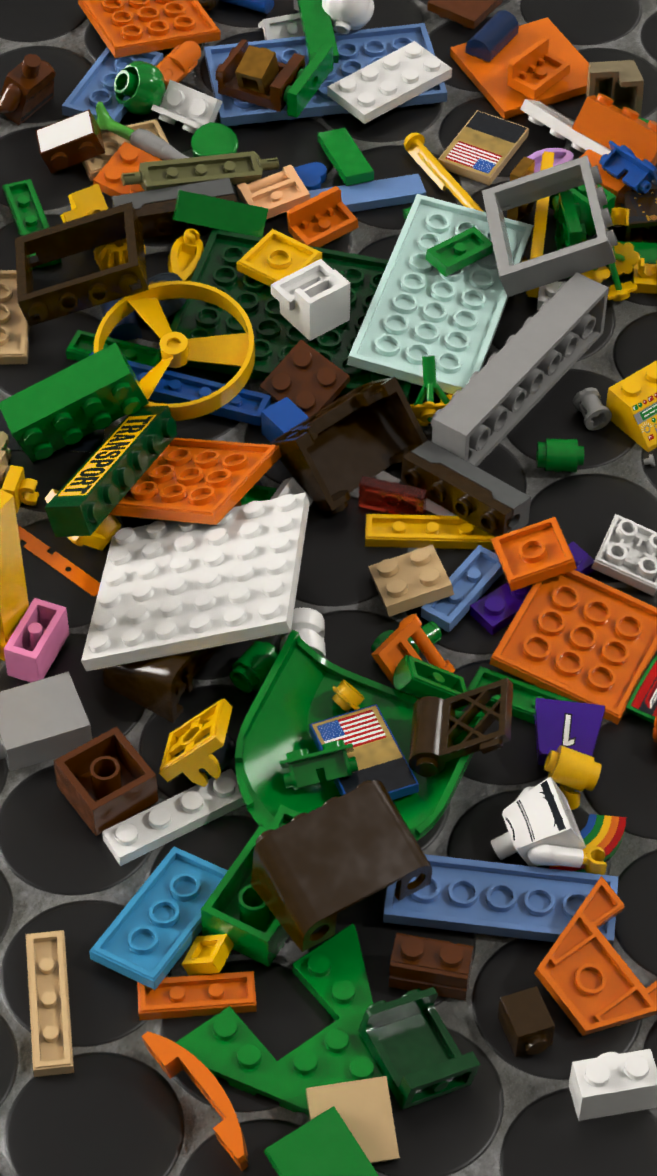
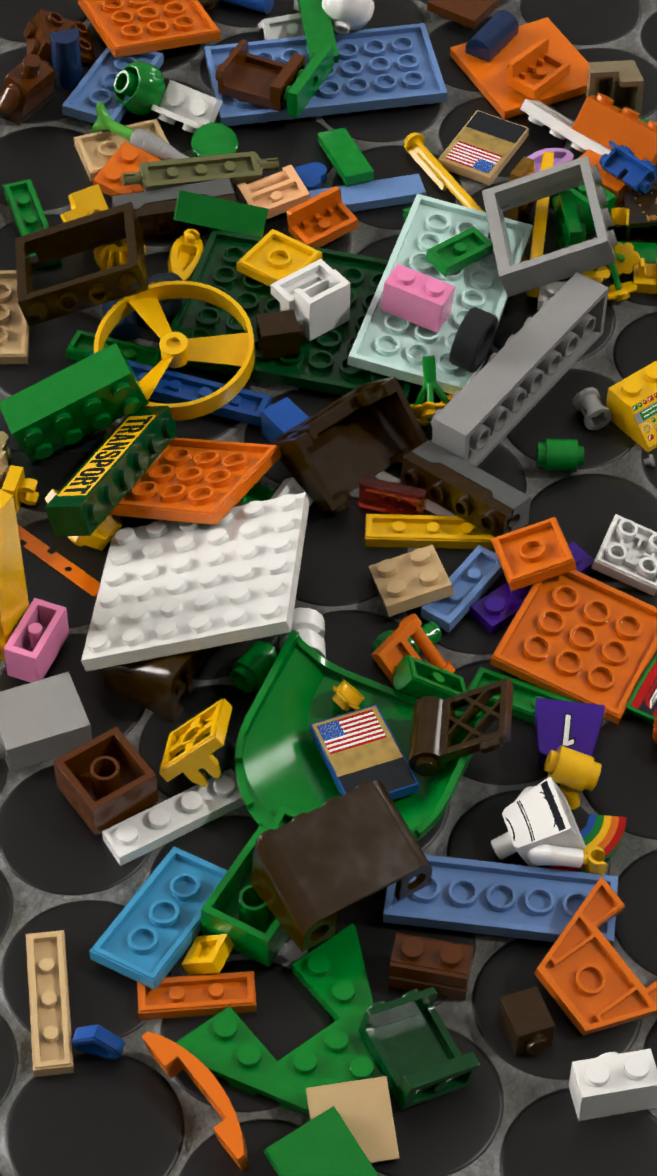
brick [36,109,105,174] -> none
orange arm [156,41,201,89] -> none
pearl gold brick [235,45,279,95] -> none
reddish brown plate [259,340,351,417] -> none
green hinge [280,740,359,790] -> none
white plate [327,41,452,124] -> none
none -> reddish brown bracket [24,9,95,64]
none -> dark blue brick [49,28,83,90]
none -> blue tile [71,1024,125,1060]
none -> dark brown brick [256,309,305,359]
none -> bright pink brick [380,264,455,333]
none -> black tyre [449,307,498,373]

